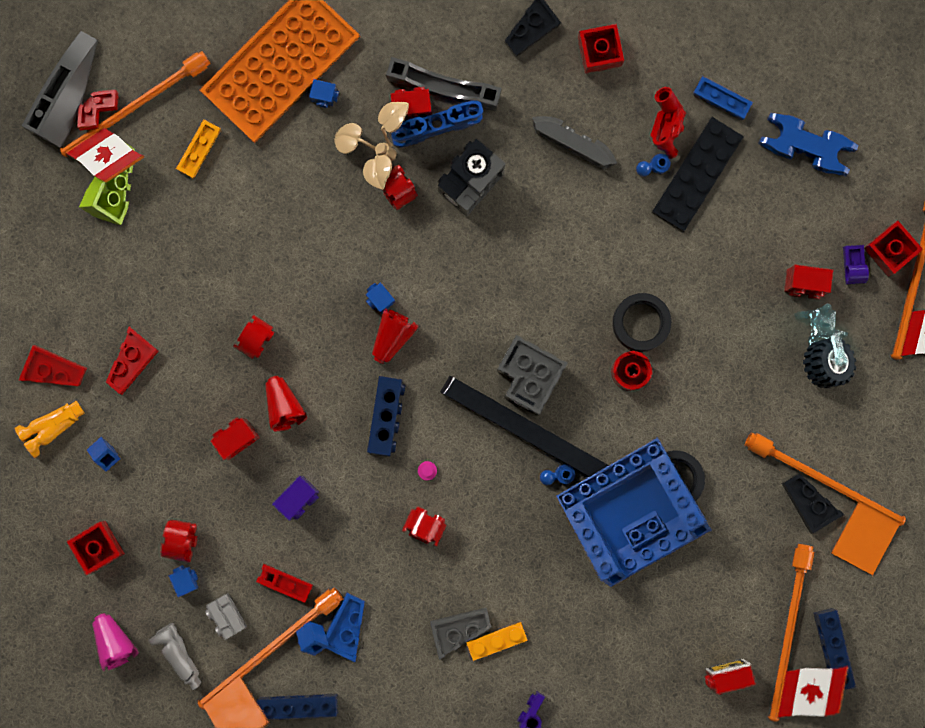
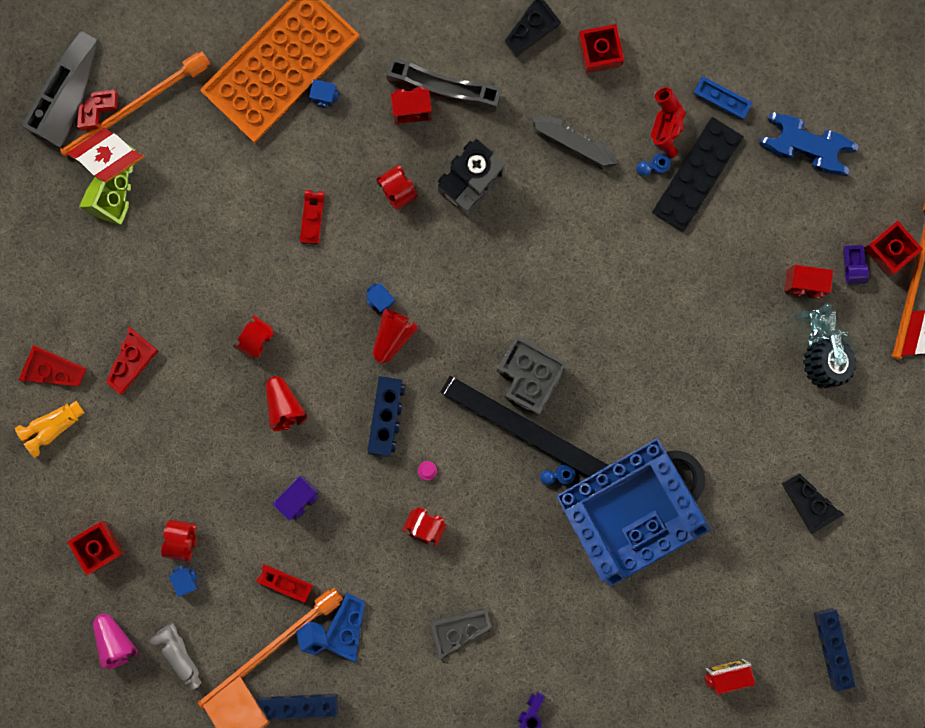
blue brick [87,437,120,471] -> none
light orange plate [176,120,221,179] -> none
light grey brick [205,593,247,640] -> none
red brick [210,417,260,460] -> none
tan plant [334,102,409,190] -> none
blue piece [391,101,483,147] -> none
light orange plate [466,622,528,661] -> none
red brick [611,351,652,391] -> none
black tyre [612,293,672,352] -> none
orange flag [744,432,906,575] -> none
flag [768,544,848,722] -> none
none -> red plate [299,190,325,245]

